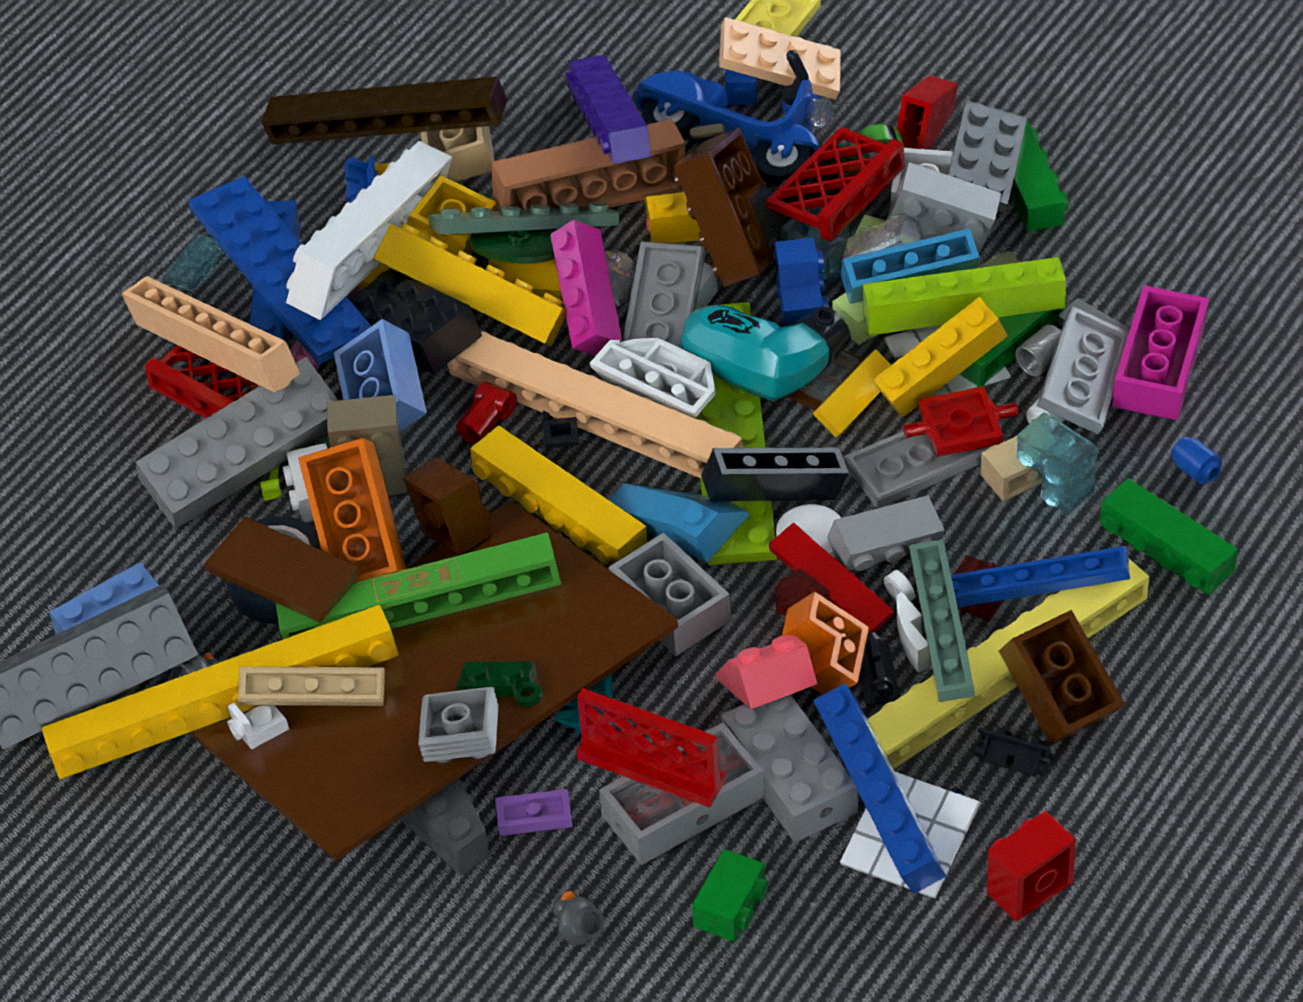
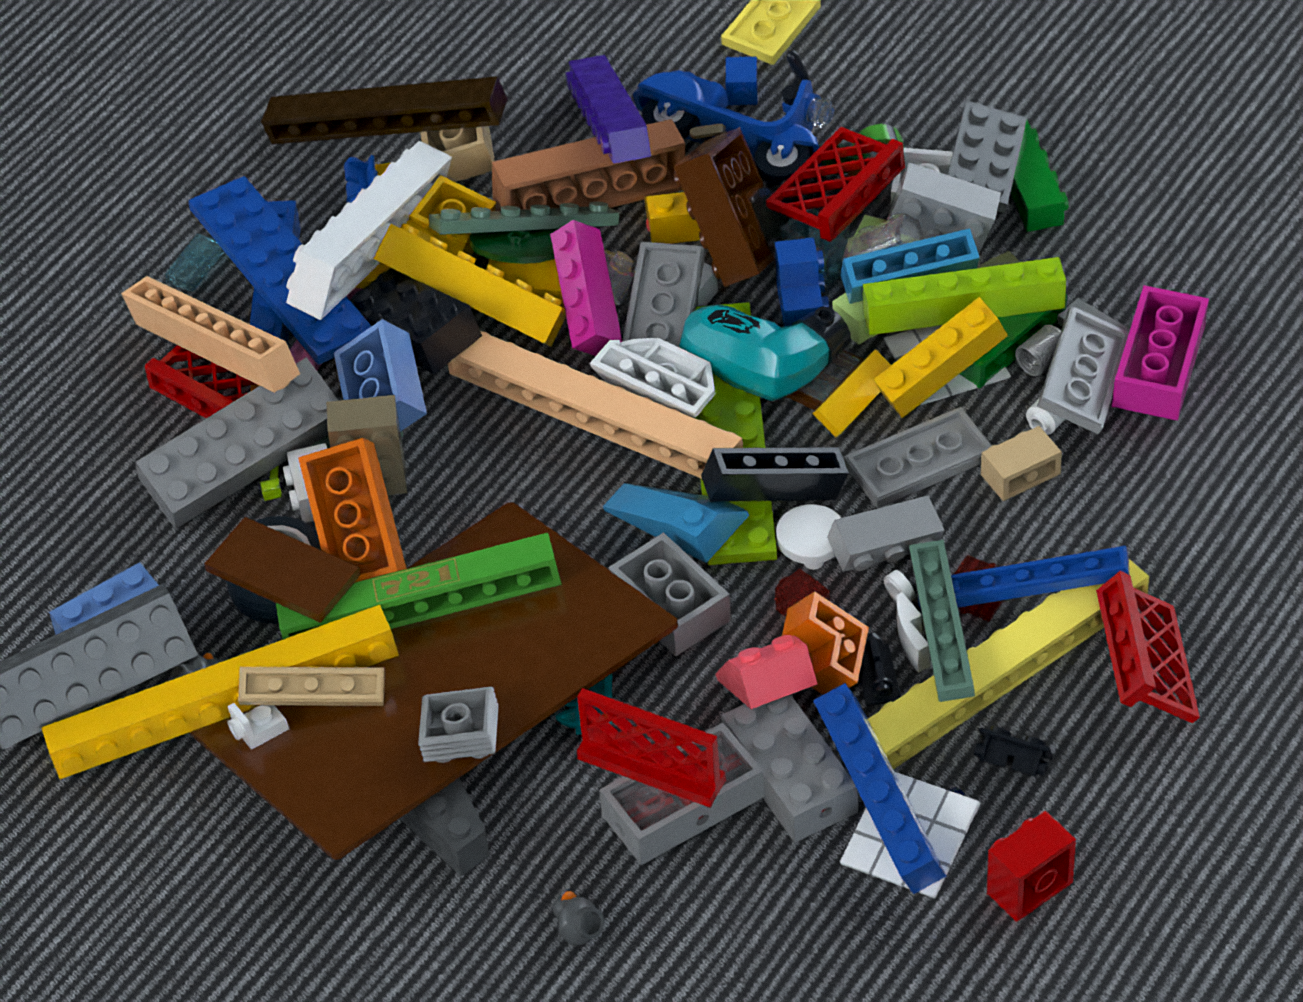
reddish brown brick [403,457,493,555] -> none
red piece [456,381,517,445] -> none
dark green hinge [456,661,543,707] -> none
yellow brick [470,426,647,566] -> none
medium lavender plate [495,789,572,836] -> none
black slope [542,410,579,449] -> none
green brick [692,849,769,942] -> none
light nougat plate [719,17,840,100] -> none
red tile [769,522,894,633] -> none
red slope [896,75,958,150] -> none
red plate [903,386,1018,457] -> none
reddish brown brick [998,610,1125,746] -> none
clear light blue brick [1016,412,1098,515] -> none
green brick [1100,478,1238,595] -> none
blue brick [1171,437,1222,484] -> none
none -> red fence [1096,571,1200,723]

